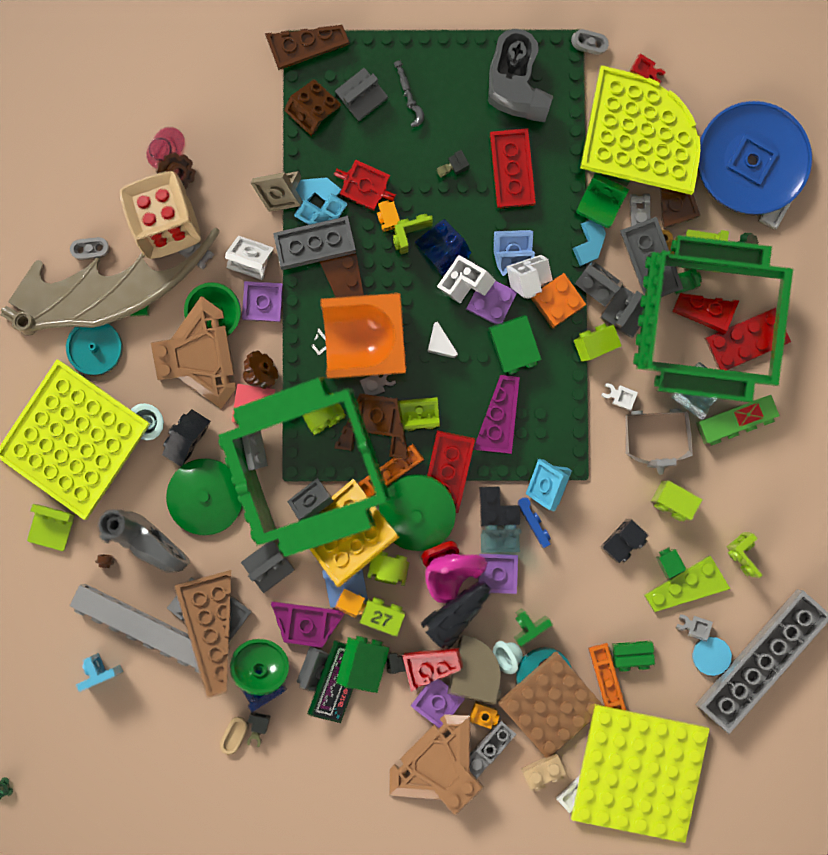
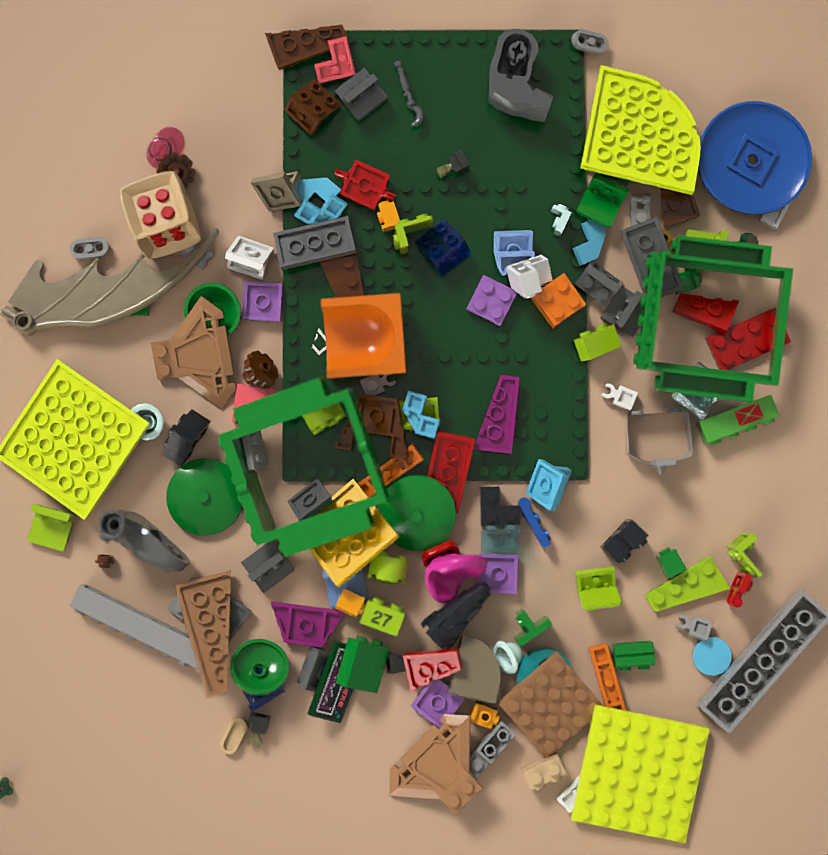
teal piece [66,324,123,376] -> none
medium azure bracket [76,653,123,692] -> none
white slope [428,322,458,358] -> none
white brick [437,255,496,303] -> none
green brick [488,315,541,374] -> none
red plate [490,128,536,209] -> none
red plate [630,53,666,83] -> none
lime brick [651,481,703,521] -> none
none -> coral tile [314,36,356,84]
none -> medium azure tile [403,391,440,439]
none -> light aqua bracket [551,204,571,236]
none -> lime bracket [575,566,622,611]
none -> red plate [726,572,753,608]

